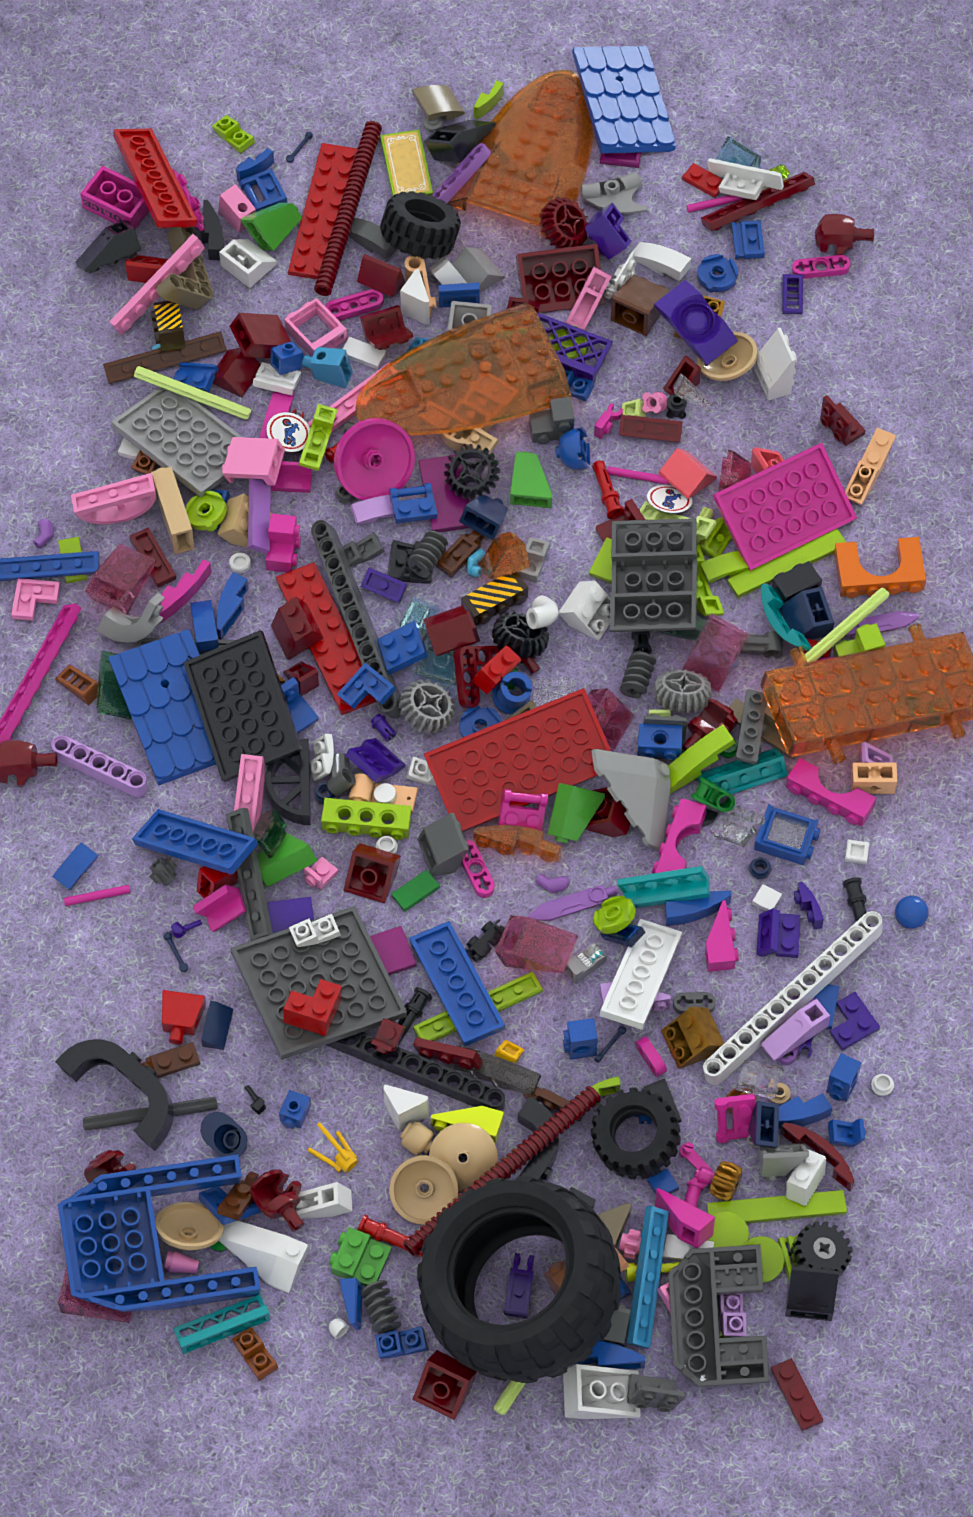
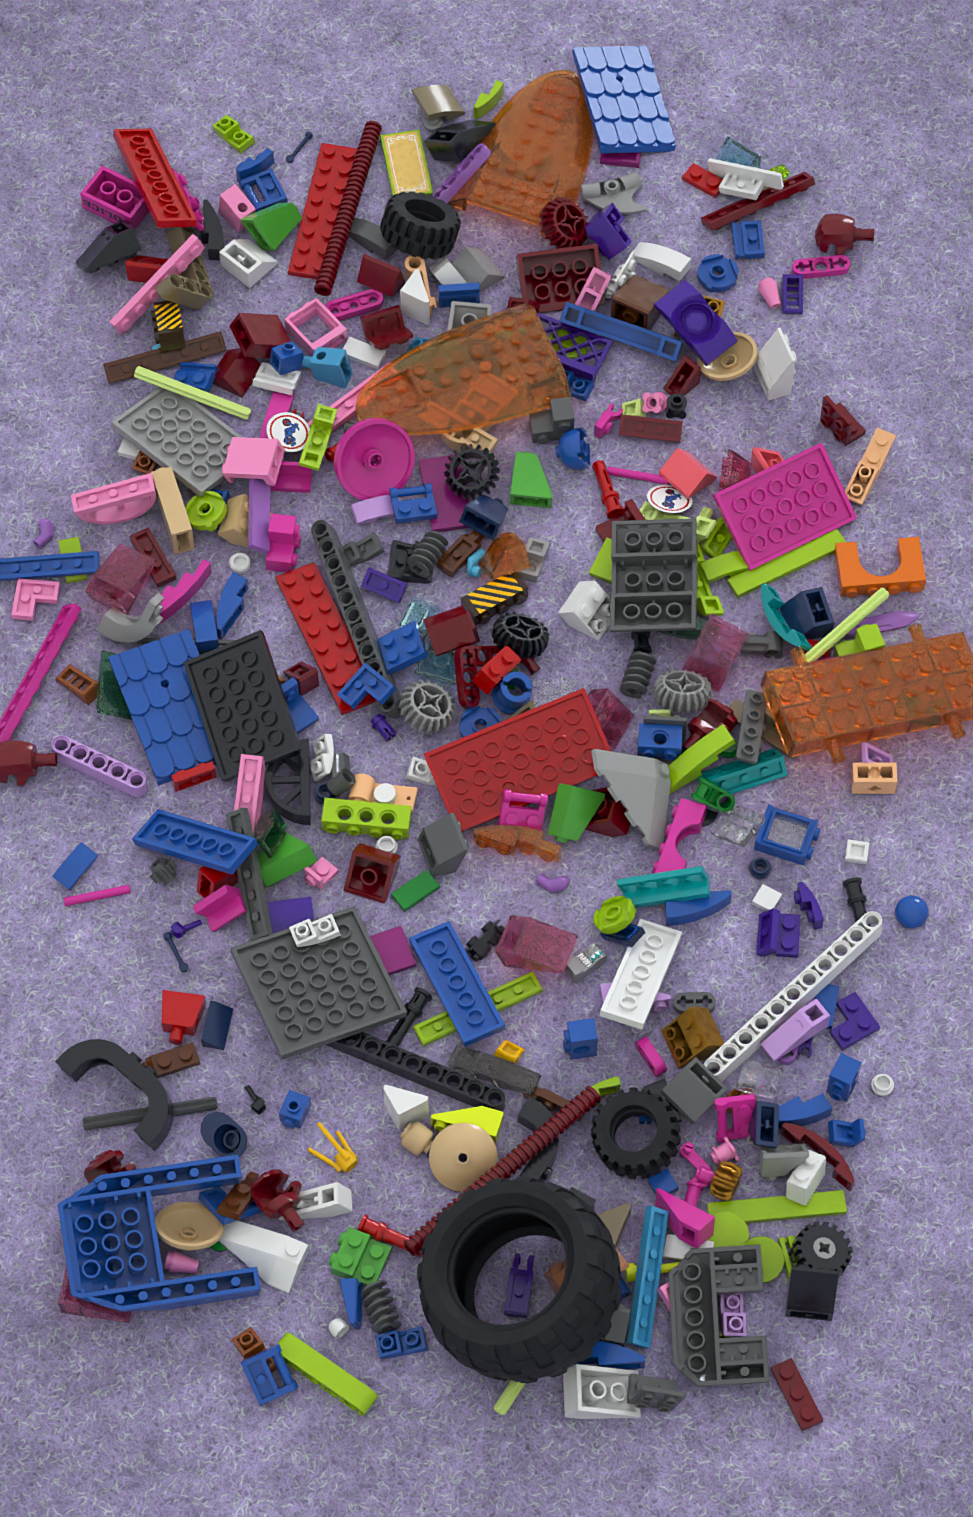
teal fence [173,1294,270,1354] -> none
dark red slope [271,597,323,660] -> none
red brick [283,979,342,1036] -> none
dark grey plate [335,485,355,504] -> none
dark purple slope [345,738,406,782] -> none
dark red bracket [371,1018,405,1054] -> none
tan dish [389,1155,458,1225] -> none
dark red slope [412,1350,477,1420] -> none
dark red plate [413,1037,483,1069] -> none
dark pink beam [461,840,494,898] -> none
white cylinder [526,595,559,629] -> none
medium lavender piece [528,885,617,921] -> none
dark blue hinge [594,1026,626,1063] -> none
bright pink gear [619,1229,641,1259] -> none
clear slope [673,374,712,412] -> none
dark pink bar [686,195,744,213] -> none
dark pink slope [705,900,739,972] -> none
tan plate [768,1083,790,1105] -> none
black brick [772,561,822,603] -> none
dark pink arch [786,758,876,826] -> none
none -> red plate [171,761,216,792]
none -> blue plate [241,1344,299,1406]
none -> lime beam [277,1332,378,1416]
none -> blue arch [559,302,683,361]
none -> dark grey slope [660,1057,728,1125]
none -> bright pink brick [710,1137,740,1166]
none -> bright pink cone [758,278,781,309]

